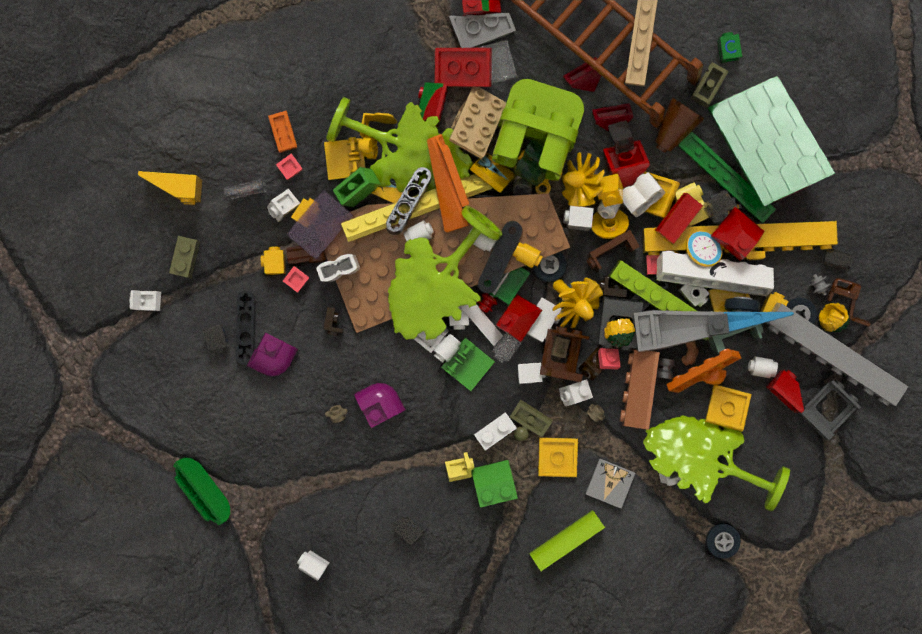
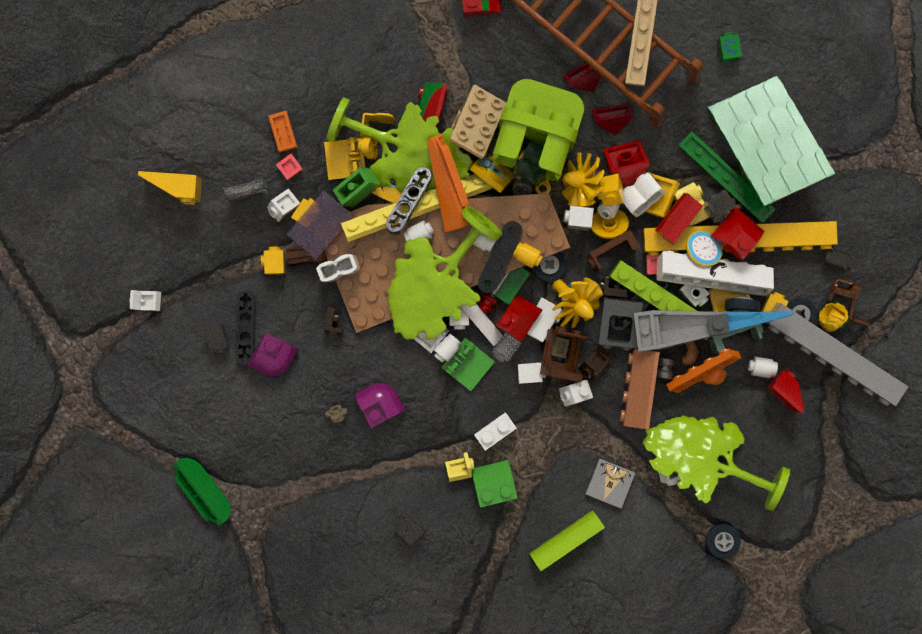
olive brick [169,236,200,279] -> none
coral plate [283,266,310,293] -> none
white brick [297,550,330,581] -> none
red plate [435,48,492,87] -> none
light grey wing [449,13,516,48] -> none
clear plate [478,40,517,84] -> none
olive plate [510,400,553,441] -> none
yellow tile [538,437,578,477] -> none
dark tan plate [587,404,605,422] -> none
coral plate [598,348,621,370] -> none
piece [604,319,635,348] -> none
clear smoke brick [608,120,634,154] -> none
reddish brown cone [655,97,705,153] -> none
olive brick [690,62,728,108] -> none
yellow tile [705,385,752,432] -> none
yellow tile [743,251,765,261] -> none
dark grey window [798,380,861,440] -> none
light grey wheel [809,274,831,296] -> none

